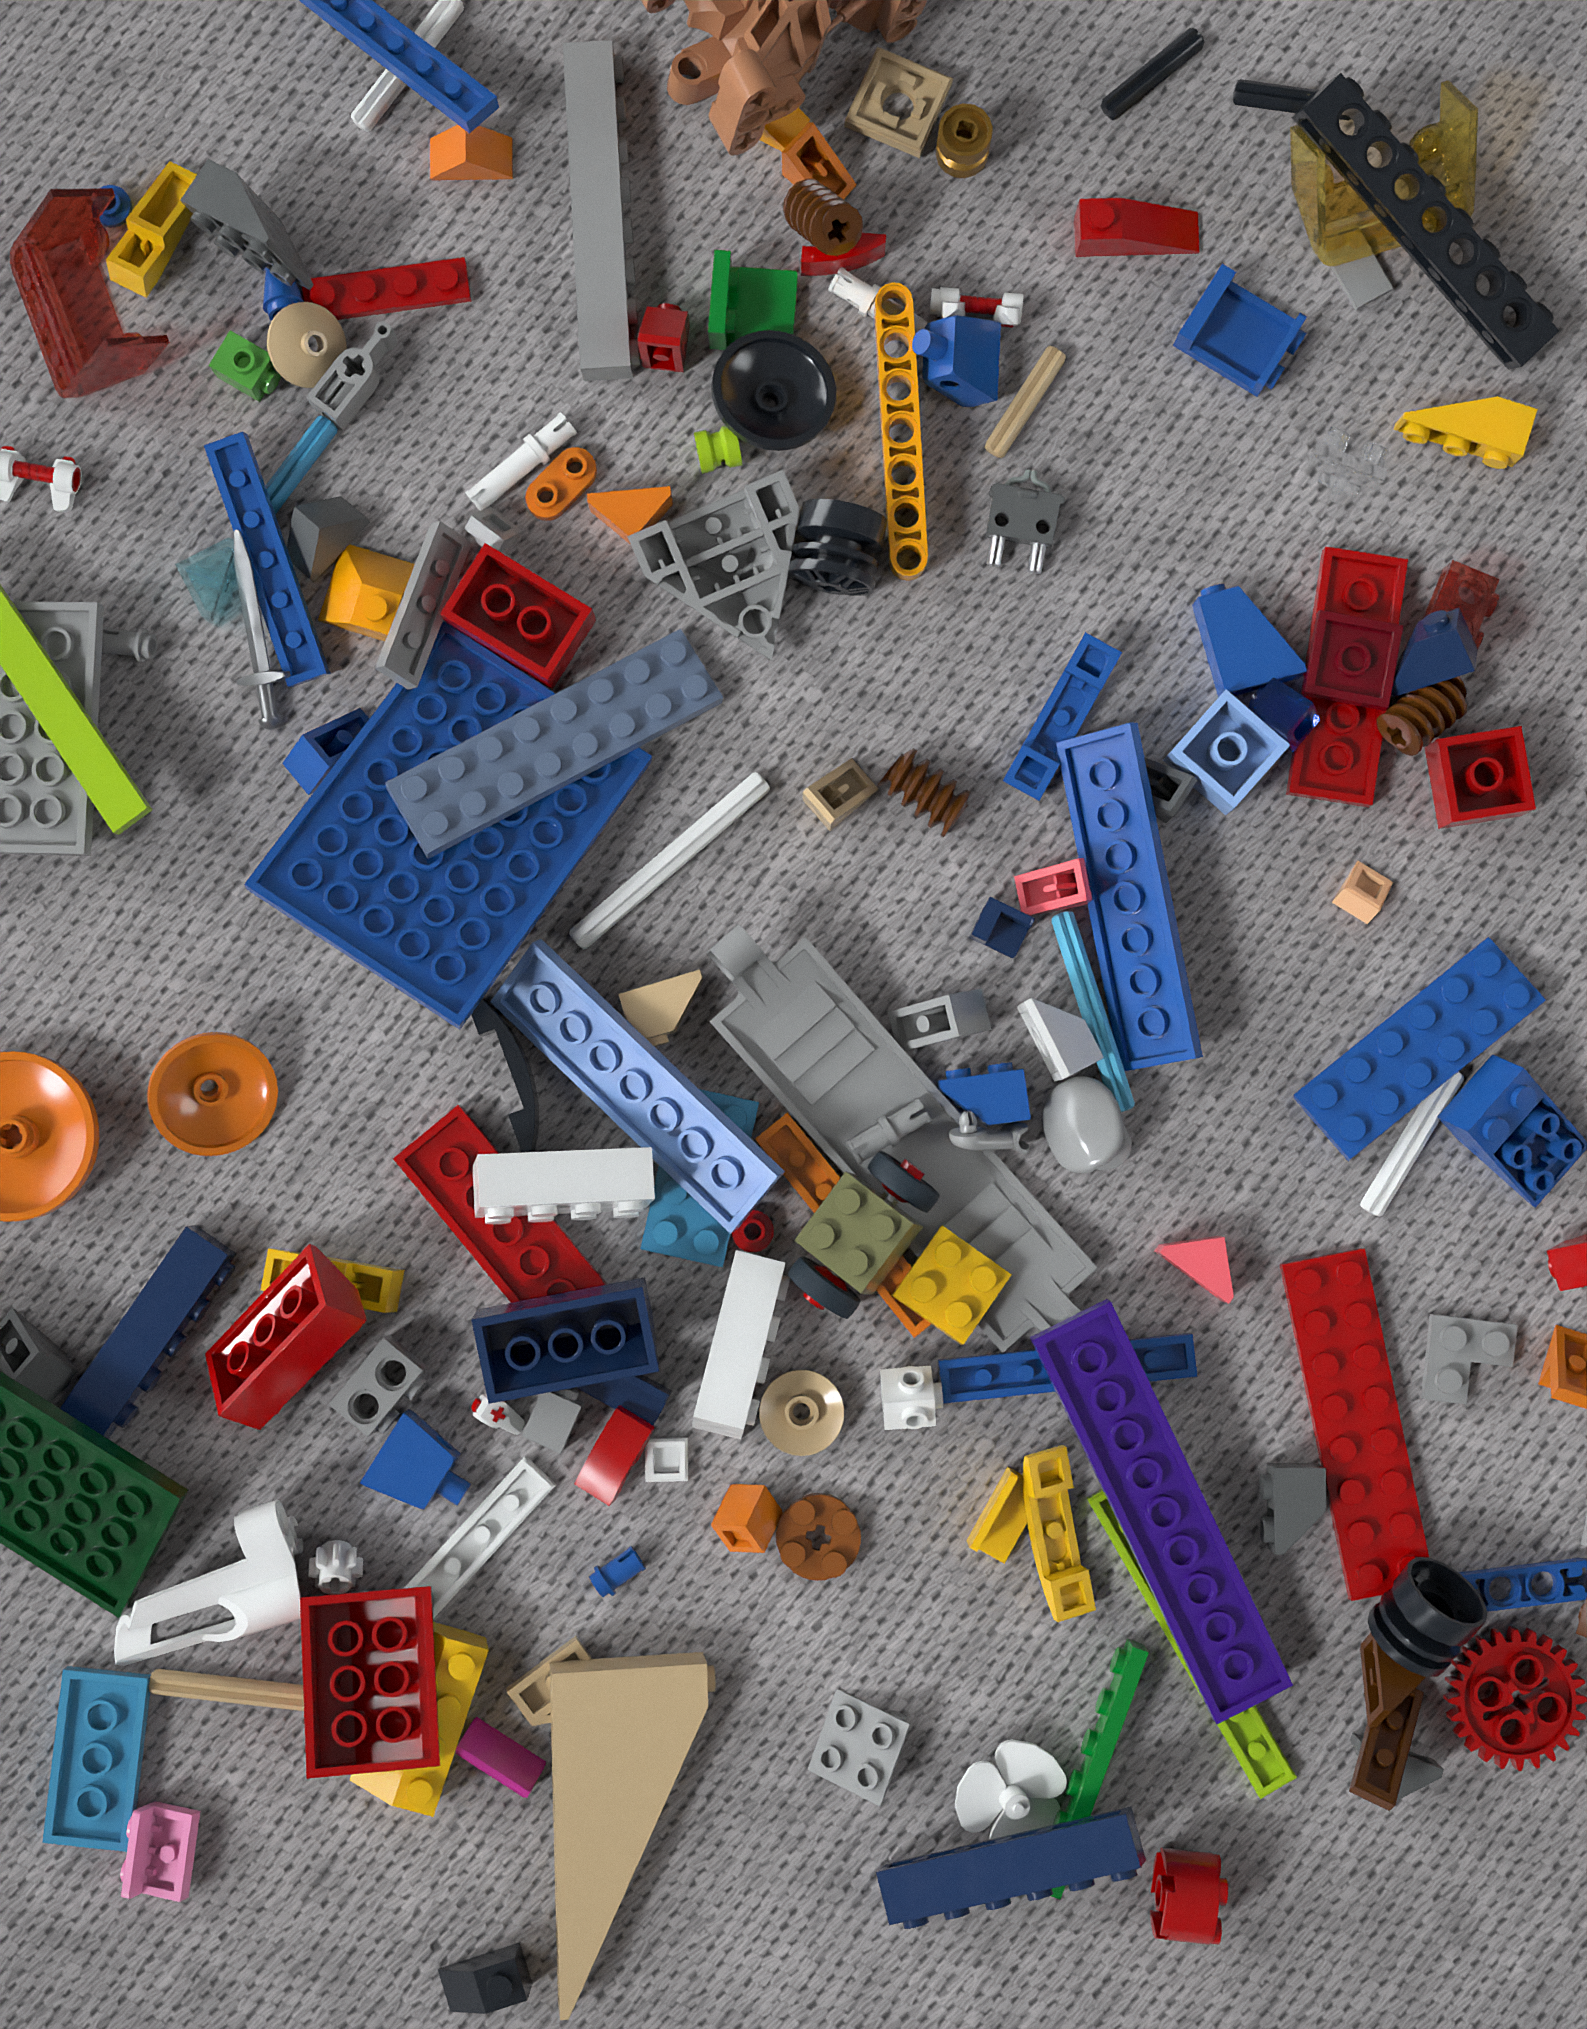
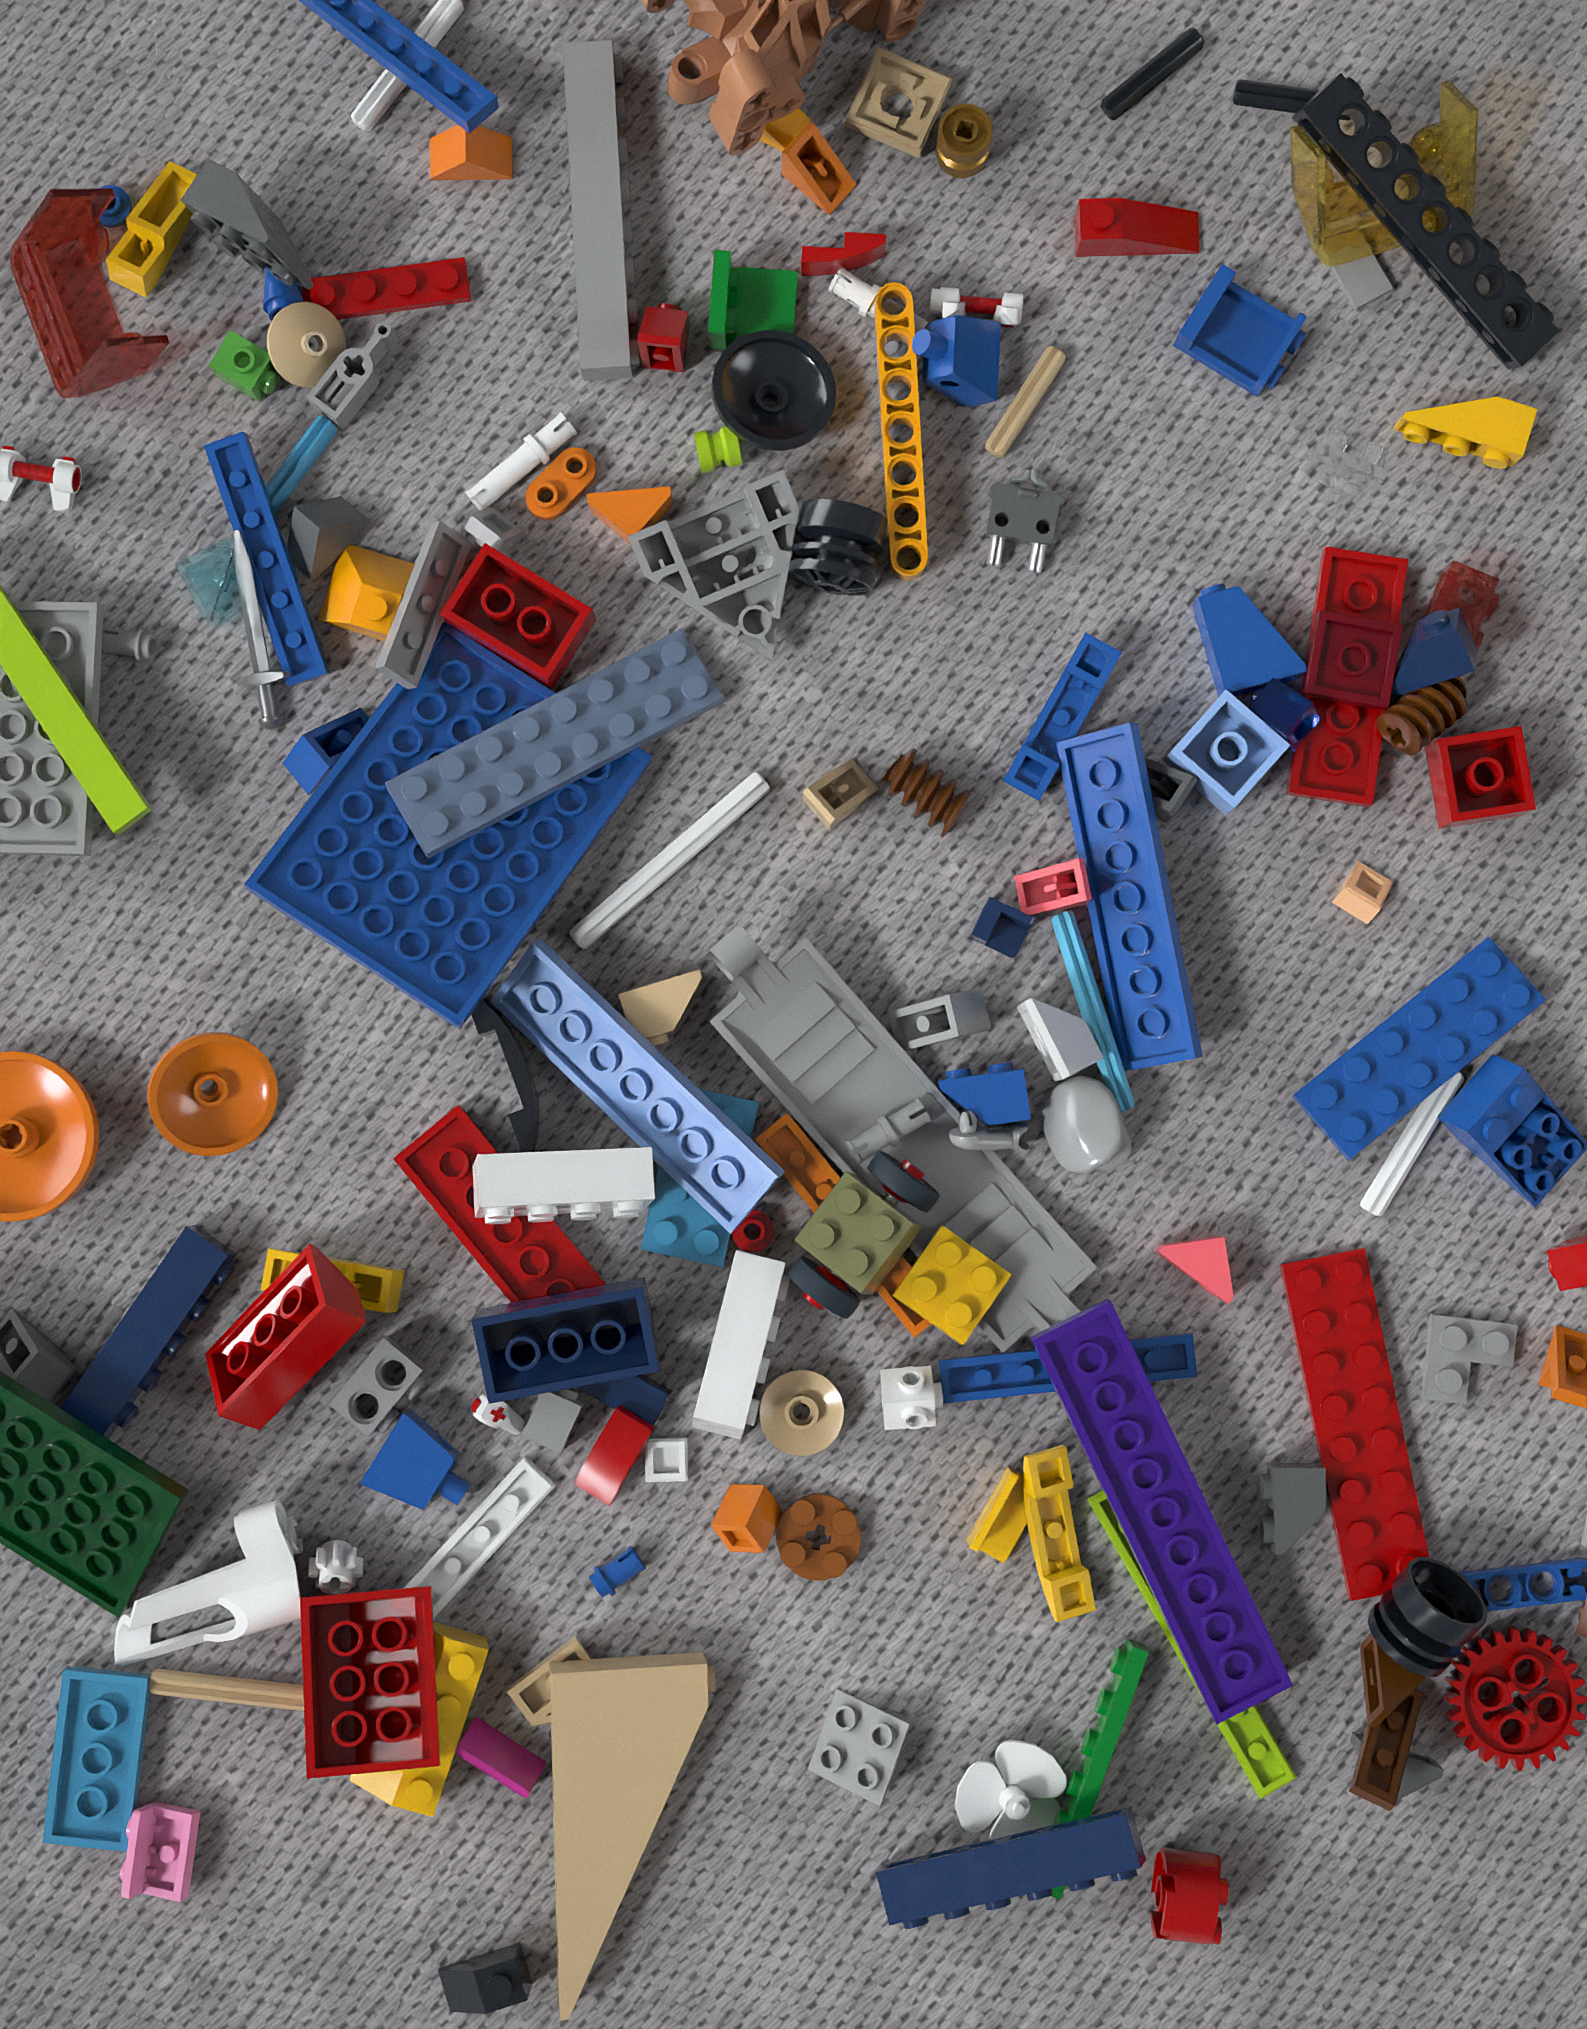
reddish brown piece [783,179,863,256] -> none

